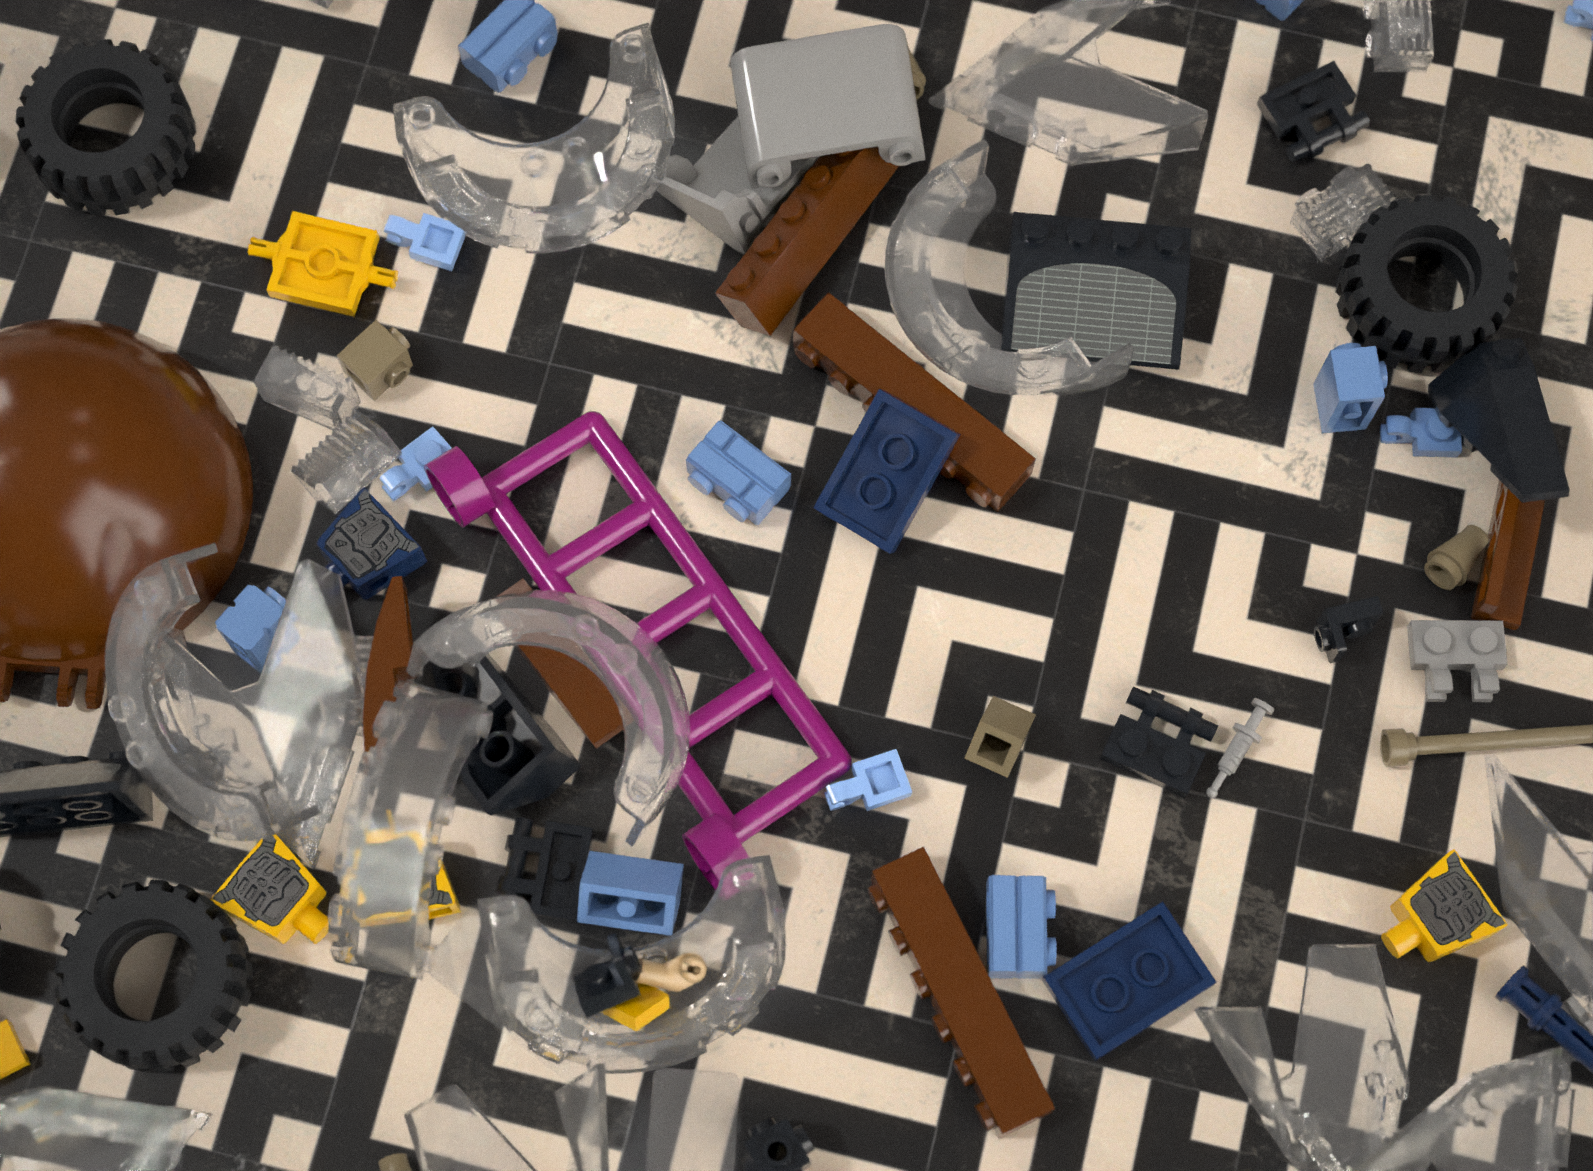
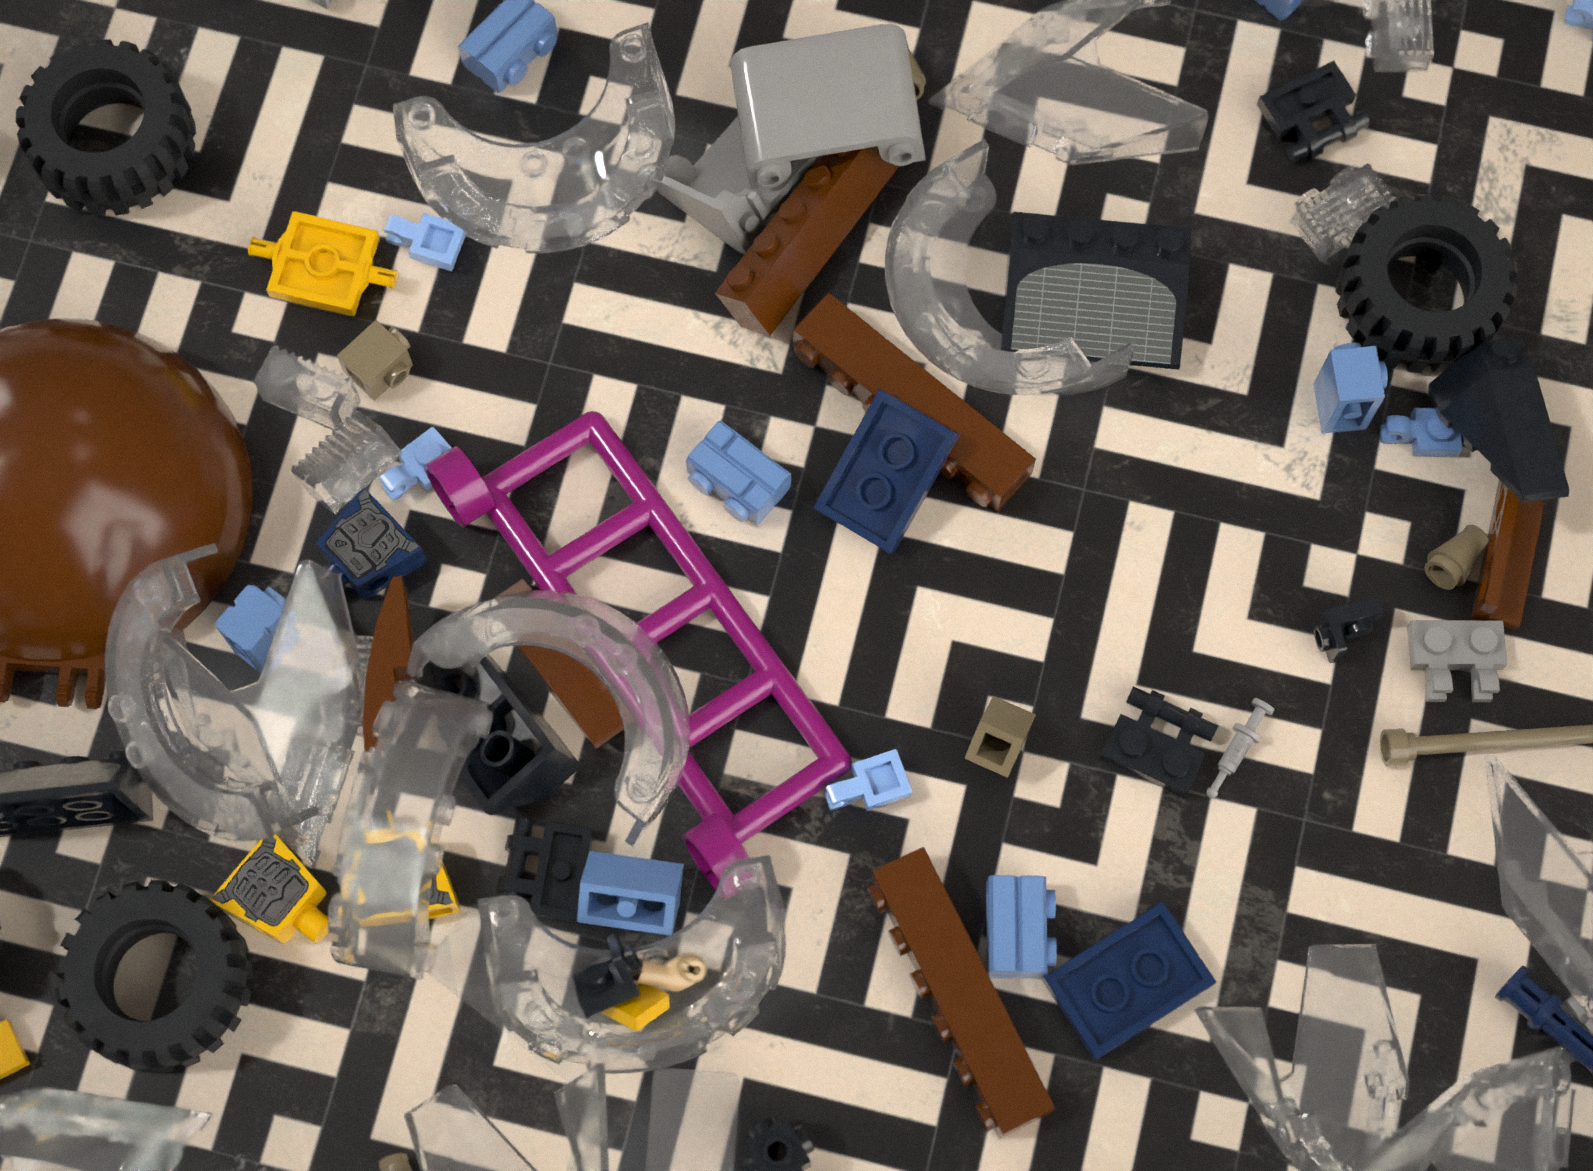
torso [1381,849,1508,962] -> none

